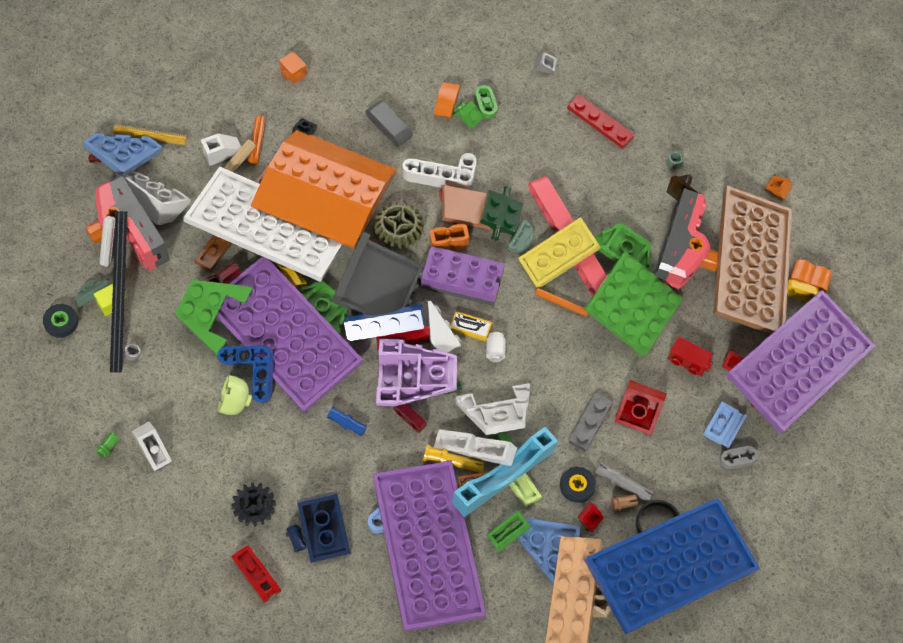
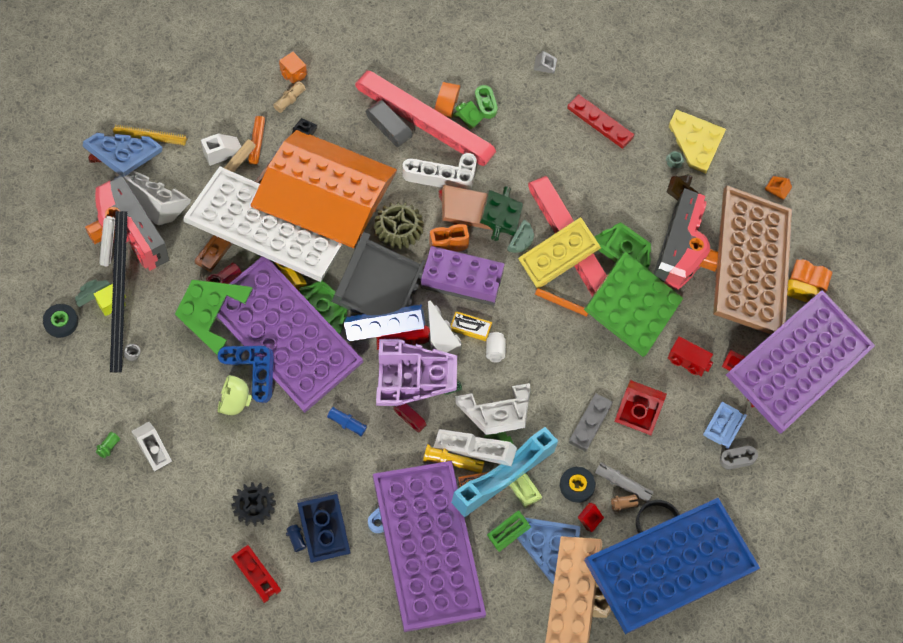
none -> tan pin [273,81,306,113]
none -> coral beam [355,70,496,166]
none -> light yellow plate [669,109,726,174]

